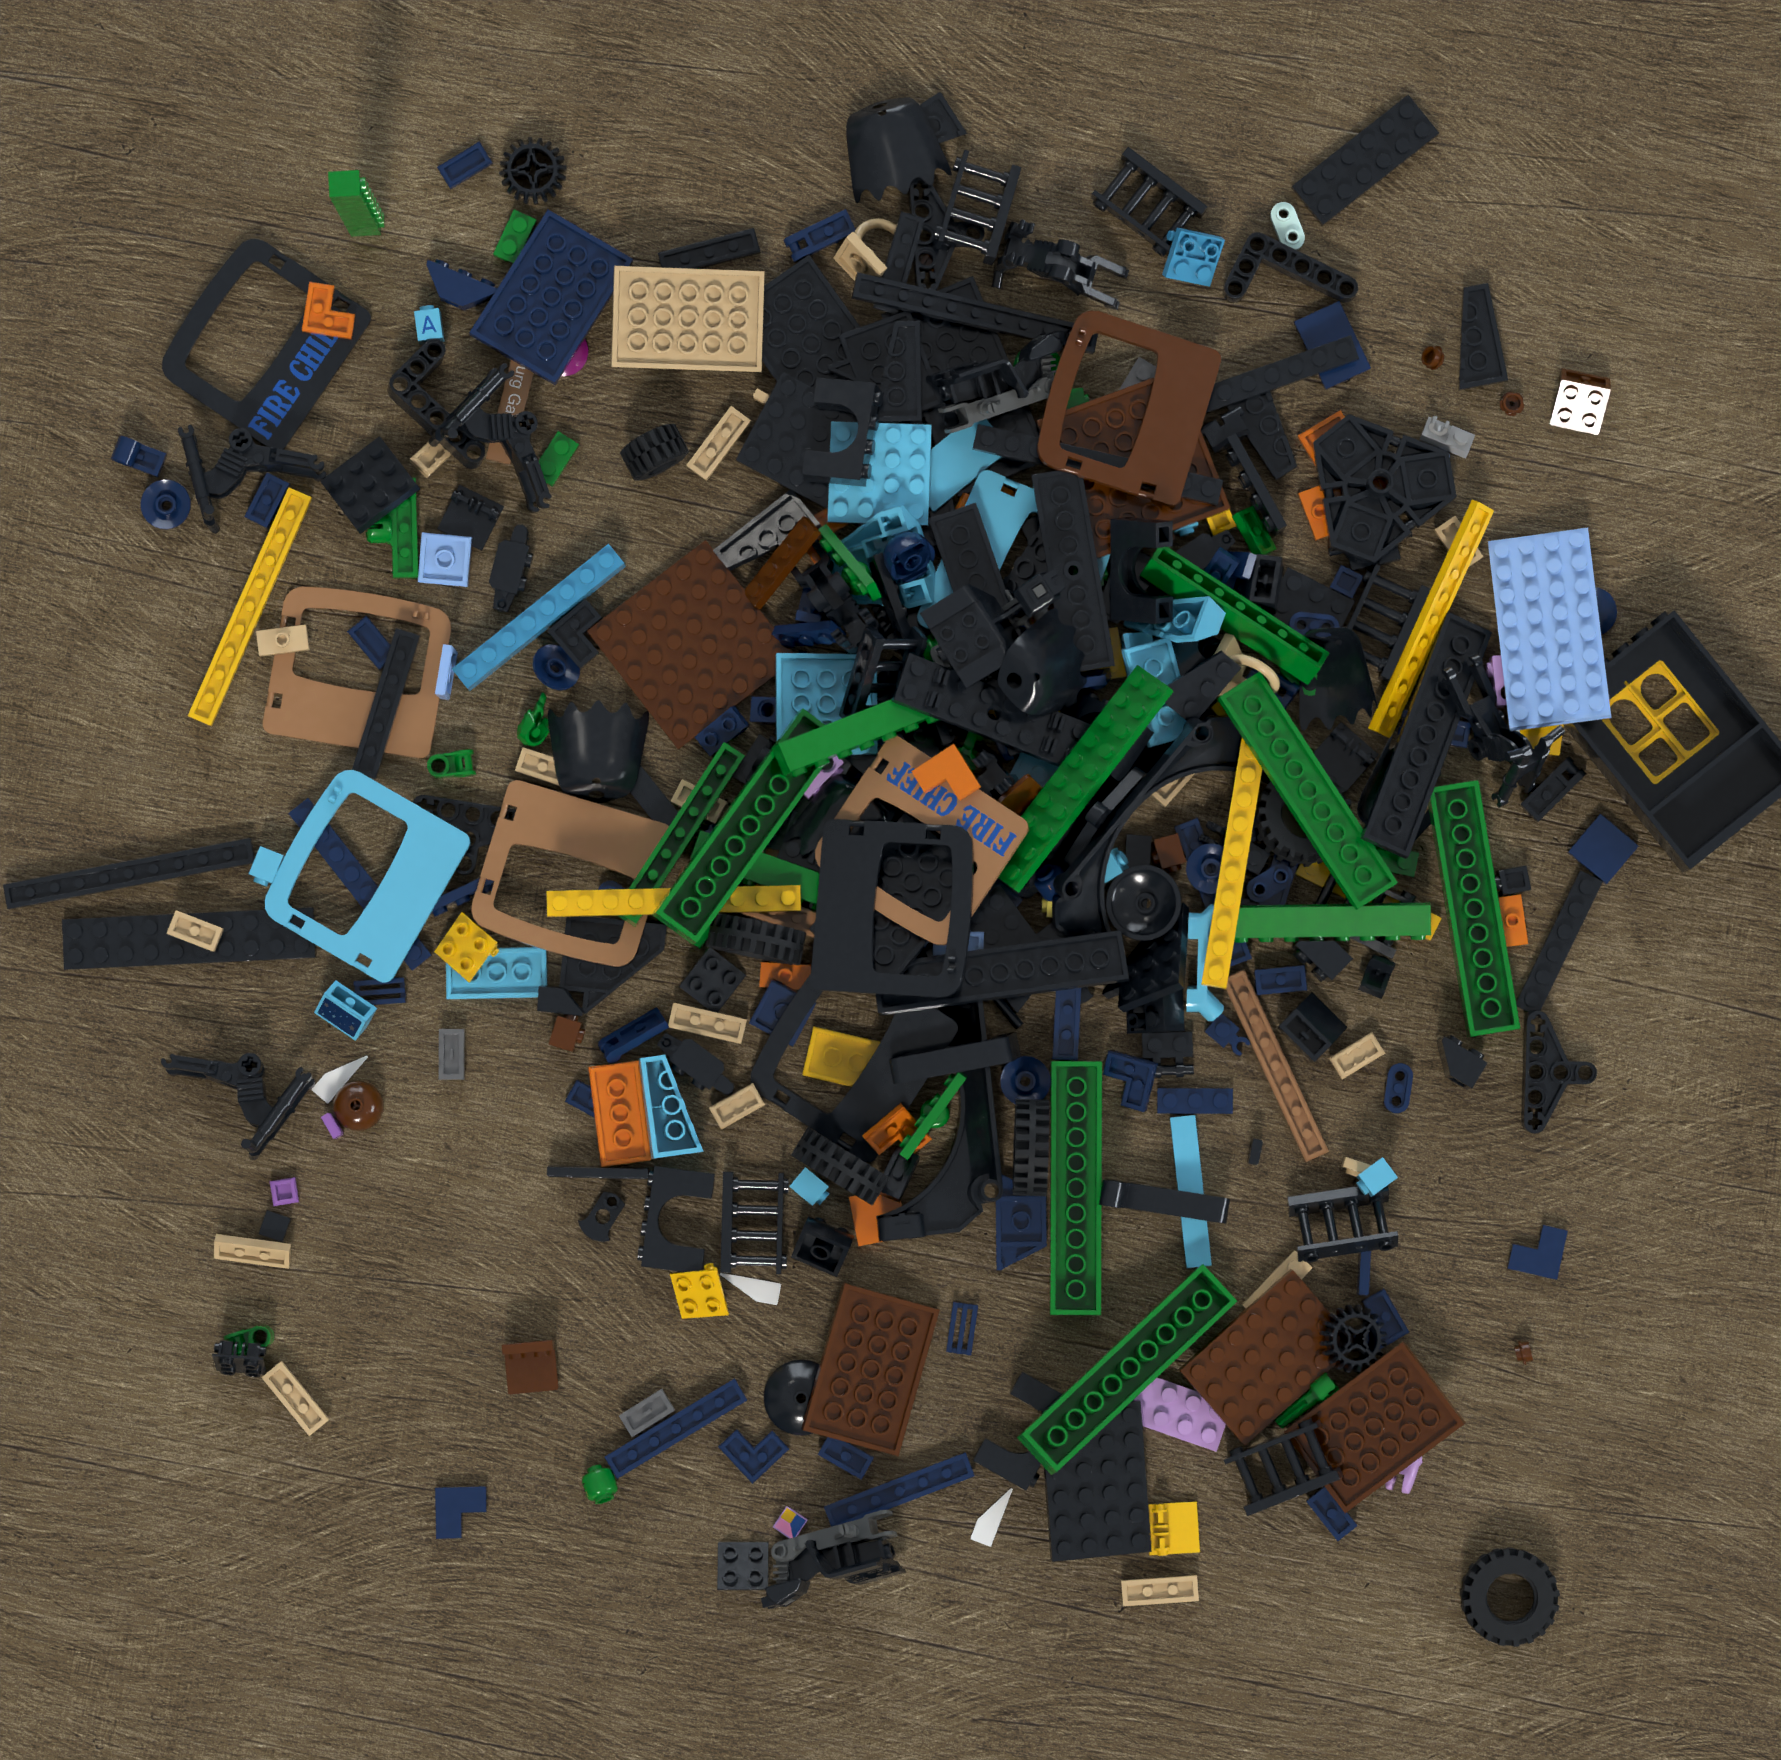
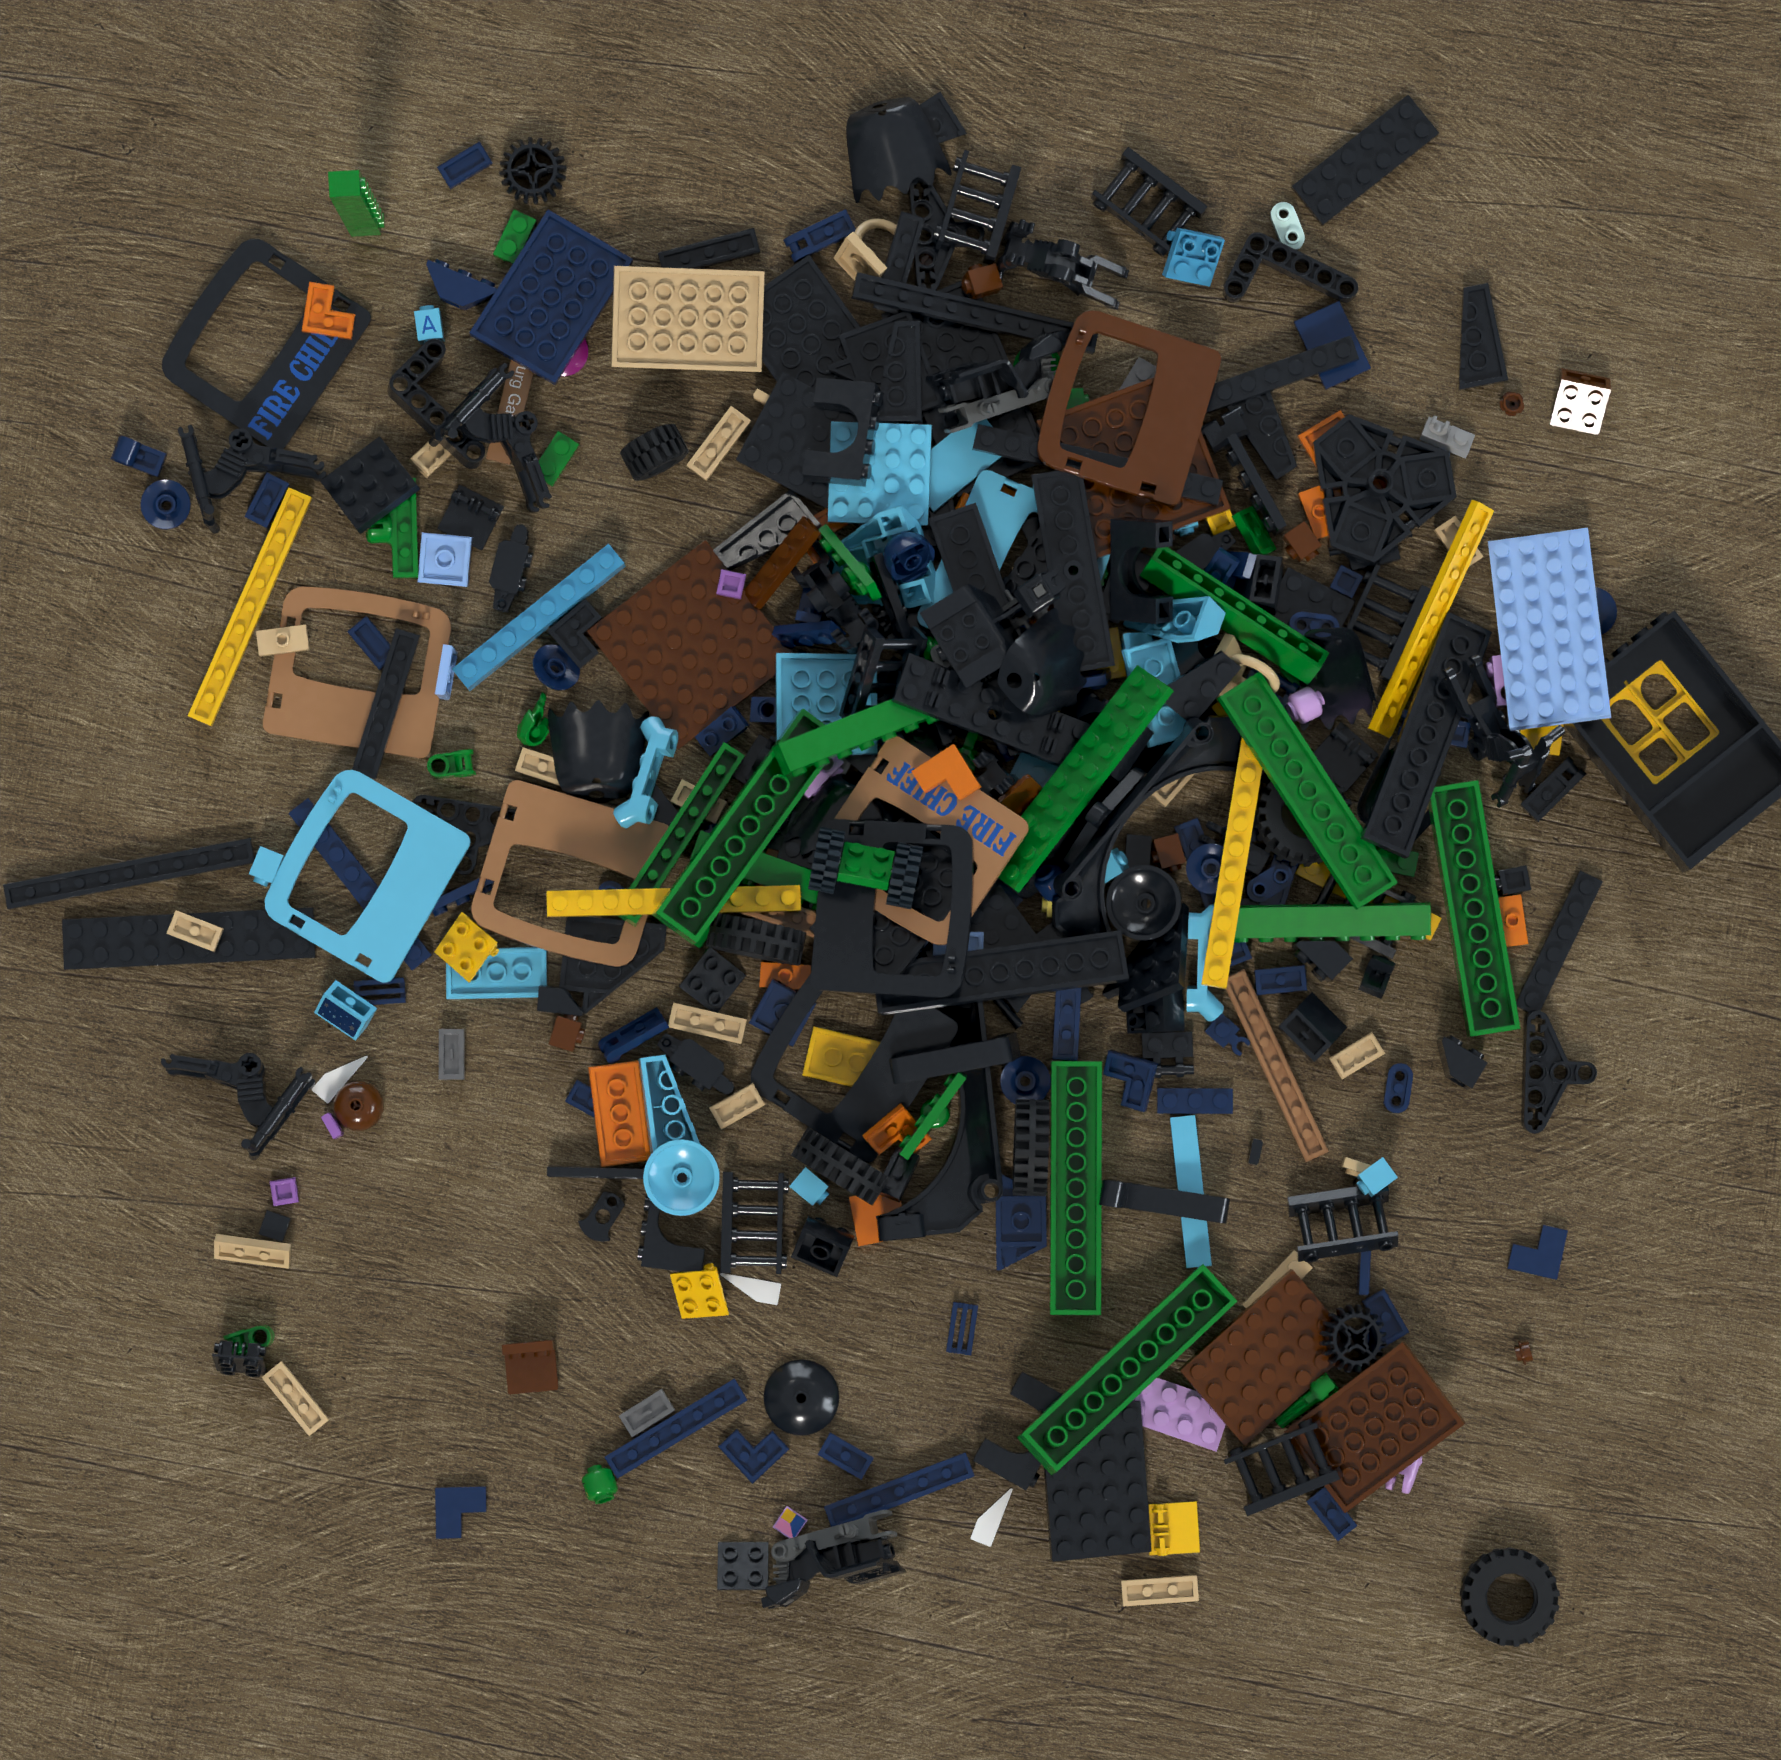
reddish brown plate [801,1283,940,1456] -> none
reddish brown plate [1421,346,1444,370] -> none
dark blue tile [1567,814,1639,885] -> none
none -> medium azure plate [613,716,678,829]
none -> medium azure dish [643,1139,720,1216]
none -> medium lavender tile [716,569,746,600]
none -> black plate [808,827,923,909]
none -> reddish brown brick [961,263,1003,300]
none -> reddish brown brick [1282,521,1322,563]
none -> lavender head [1285,687,1325,724]

